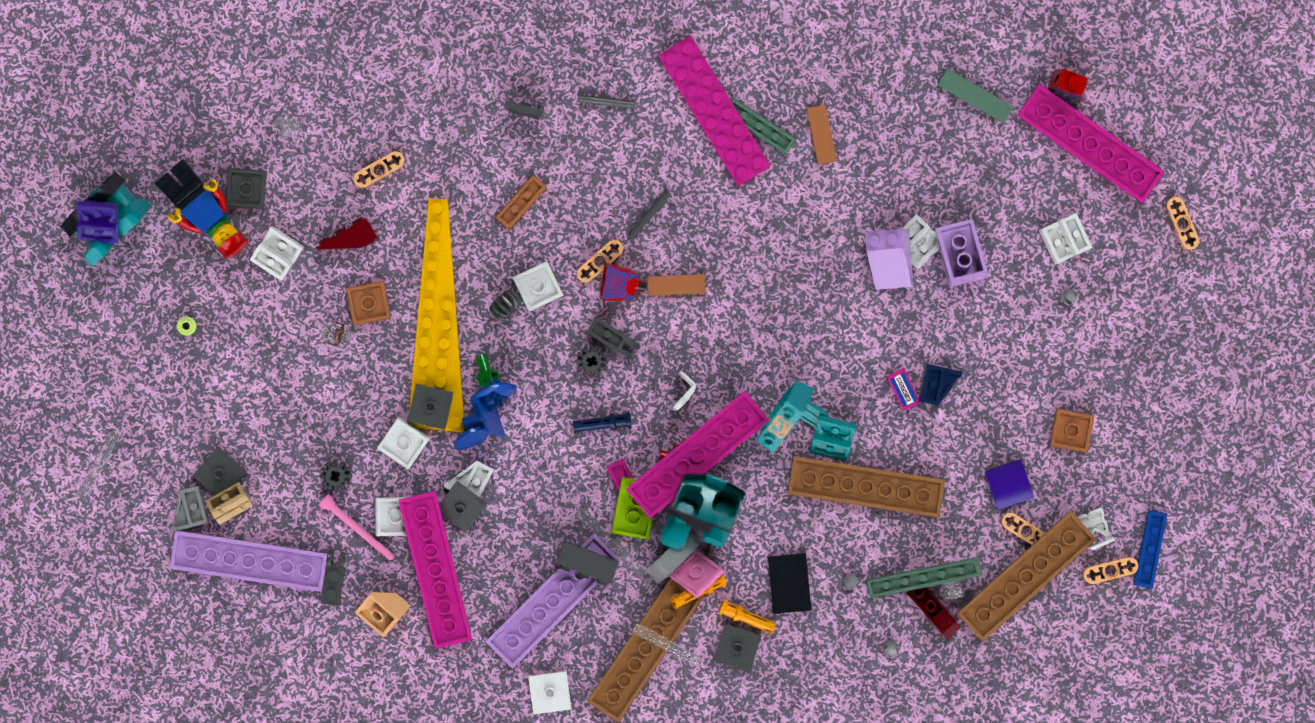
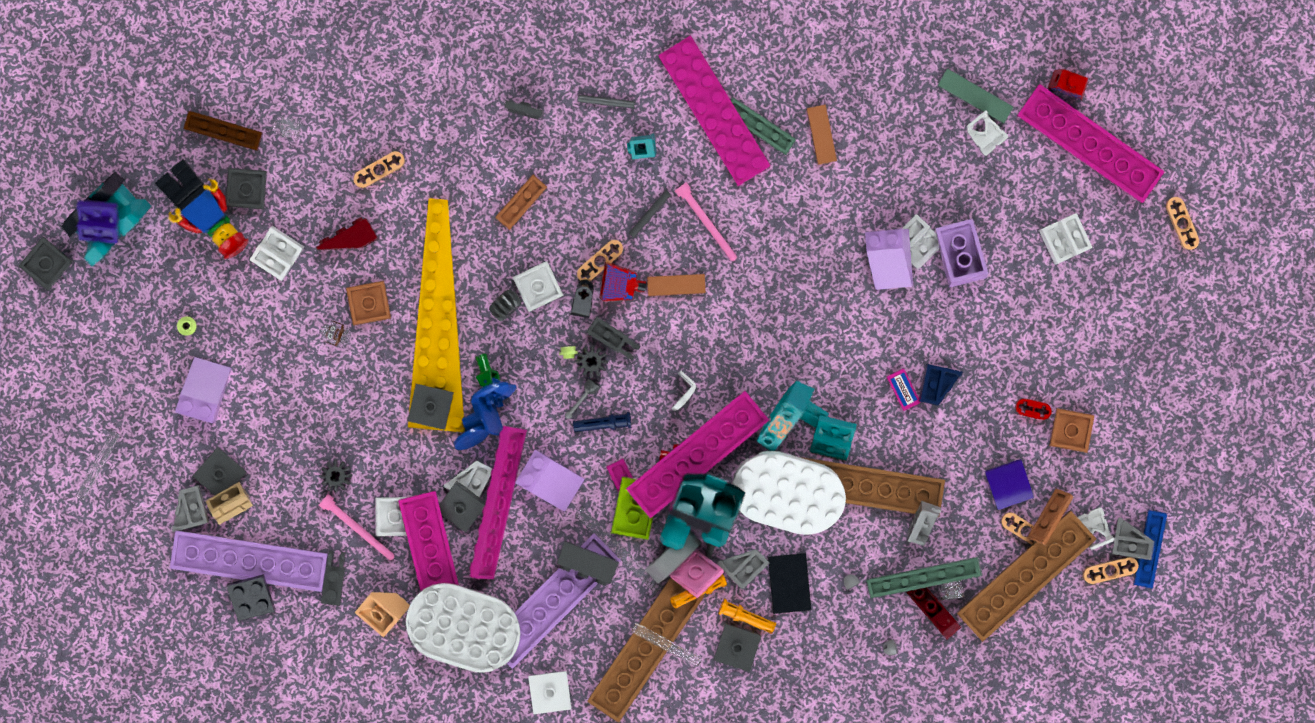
white plate [377,416,430,470] -> none
light grey hinge [1060,289,1077,305] -> none
none -> dark grey plate [19,237,74,291]
none -> lavender slope [175,357,232,423]
none -> reddish brown plate [183,111,263,151]
none -> black plate [226,574,276,621]
none -> white plate [406,583,520,672]
none -> dark pink plate [470,426,527,579]
none -> lavender slope [515,449,585,512]
none -> yellowish green plate [559,346,578,359]
none -> hinge [565,378,601,419]
none -> black piece [571,279,594,318]
none -> teal brick [627,134,657,160]
none -> bright pink piece [675,182,737,261]
none -> light grey wing [717,549,770,590]
none -> white plate [732,451,846,535]
none -> light grey hinge [907,501,941,545]
none -> white piece [967,111,1008,156]
none -> red beam [1015,399,1052,420]
none -> nougat tile [1028,489,1074,545]
none -> light grey wing [1112,518,1155,560]

